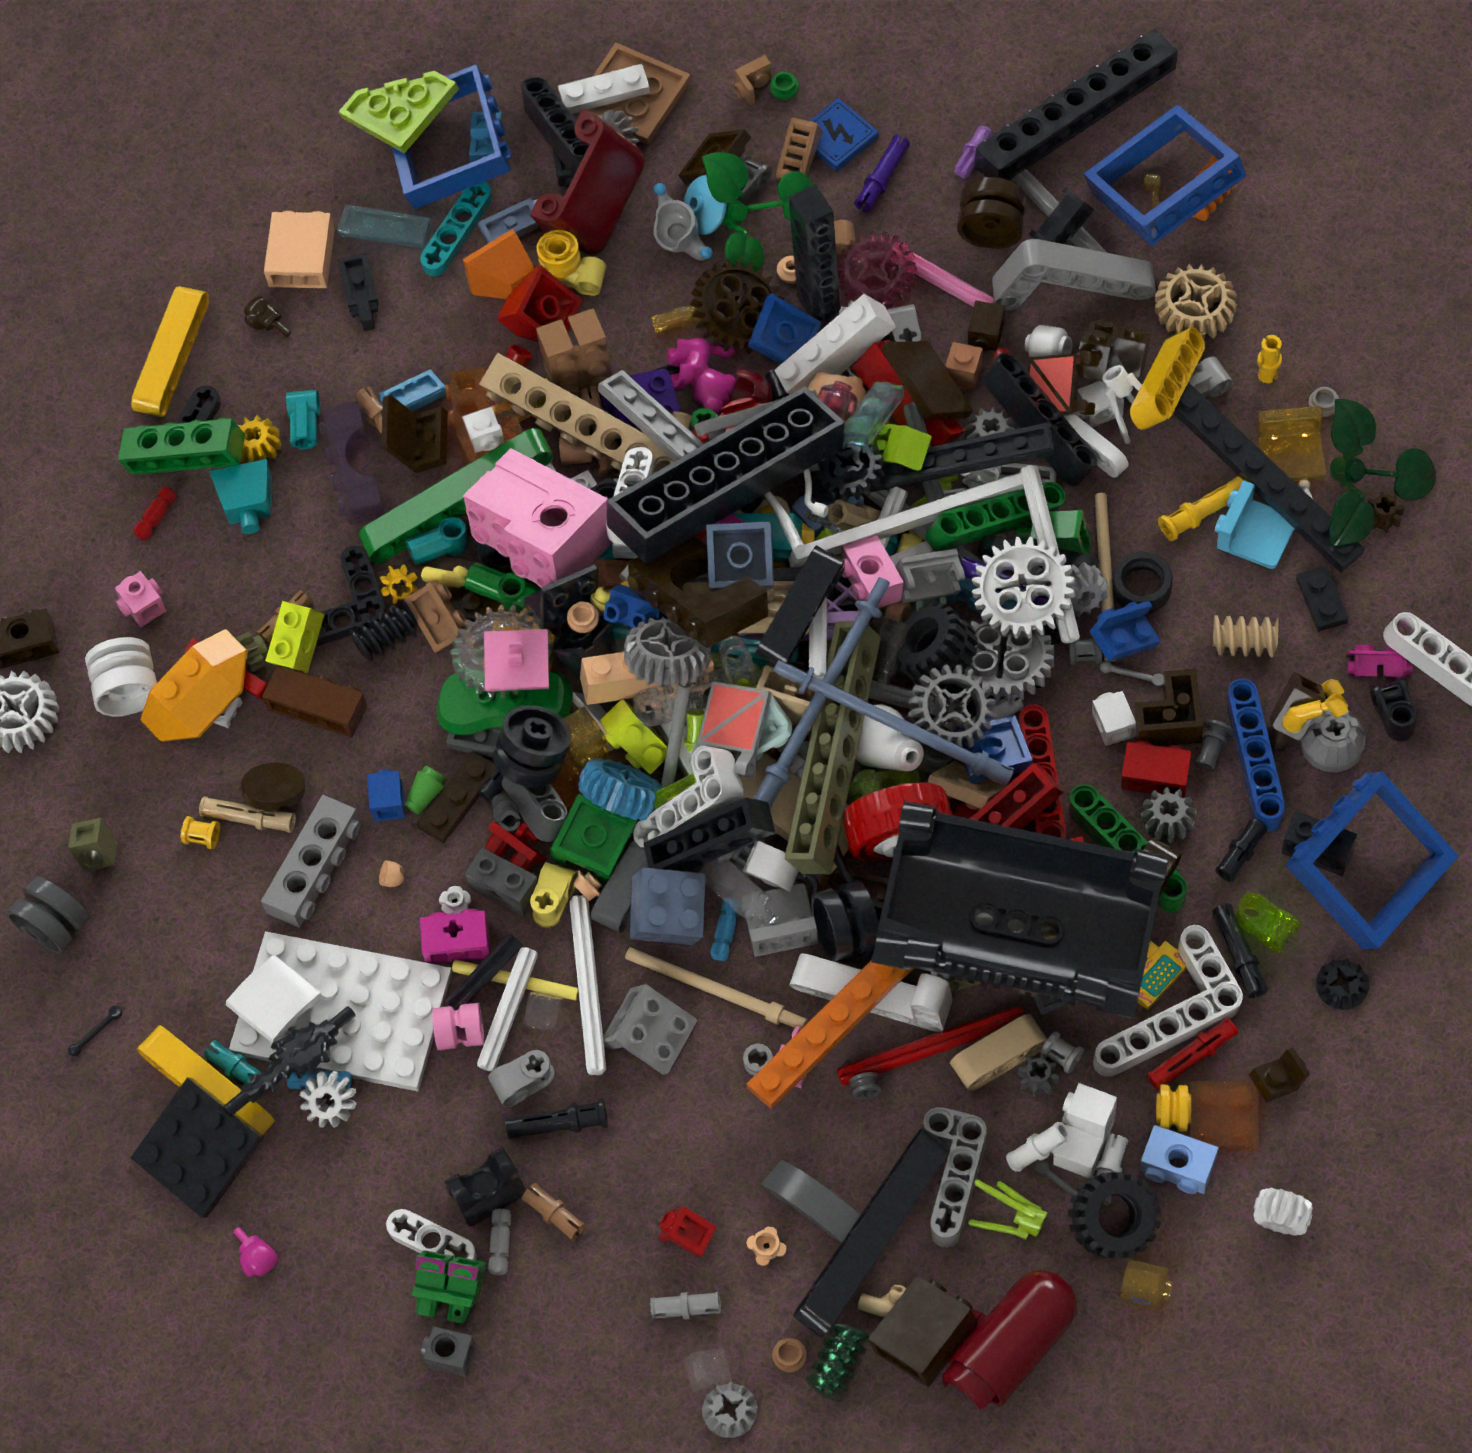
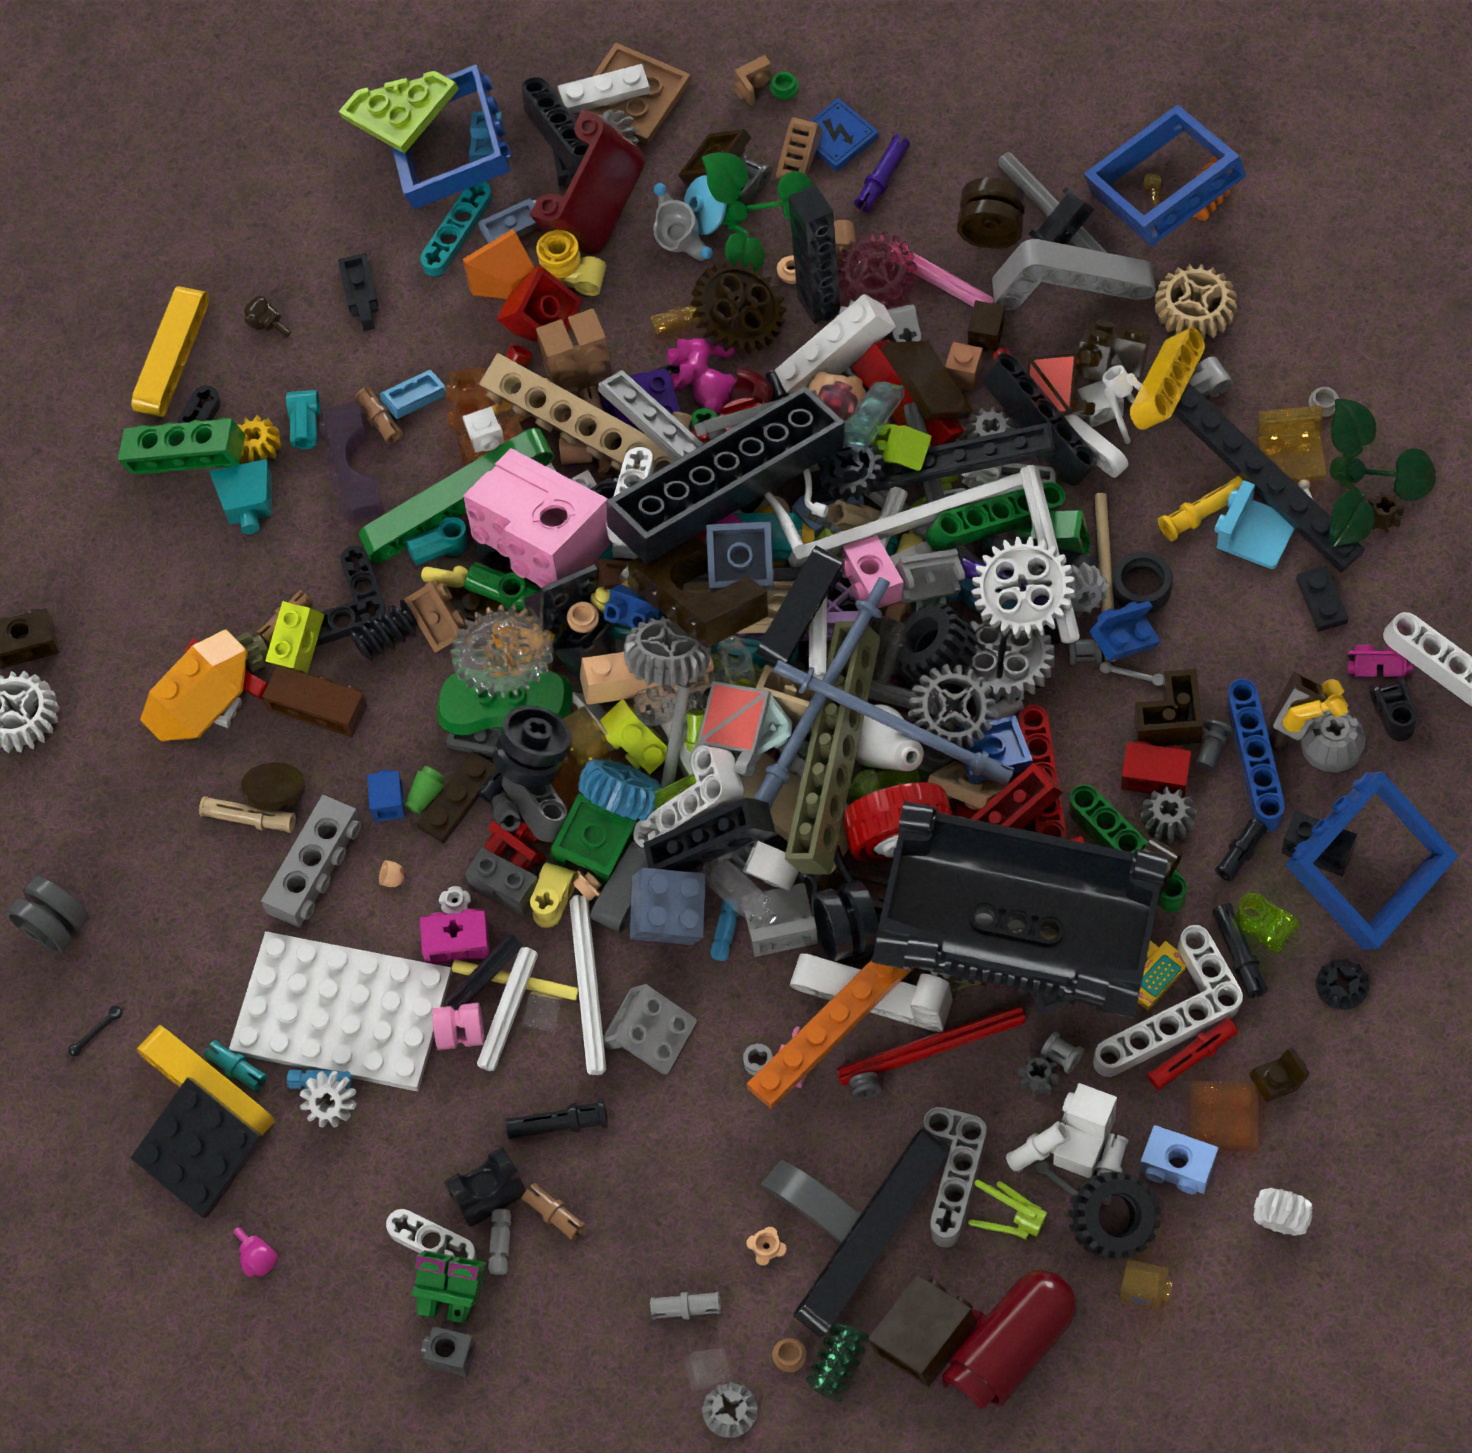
olive brick [68,818,118,872] -> none
white wheel [85,637,157,717] -> none
bright pink brick [115,571,166,628] -> none
red axle [133,486,177,541] -> none
yellow bush [180,816,221,850] -> none
black piece [222,1006,356,1117] -> none
white slope [226,955,321,1043] -> none
light nougat brick [264,211,335,288] -> none
clear light blue plate [338,205,431,249] -> none
dark brown bracket [380,395,448,473] -> none
yellow gear [380,564,418,604] -> none
bright pink piece [484,629,549,691] -> none
light grey piece [488,1050,555,1107] -> none
tan bar [625,947,808,1030] -> none
red bracket [658,1206,717,1257] -> none
blue tile [748,293,822,365] -> none
tan arm [857,1285,906,1317] -> none
tan beam [950,1014,1048,1091] -> none
medium lavender axle [954,126,994,179] -> none
black brick [975,29,1178,181] -> none
white head [1025,325,1072,357] -> none
white brick [1092,691,1136,746] -> none
yellow wheel [1156,1084,1191,1132] -> none
tan piece [1213,615,1278,658] -> none
yellow pin [1257,335,1282,383] -> none

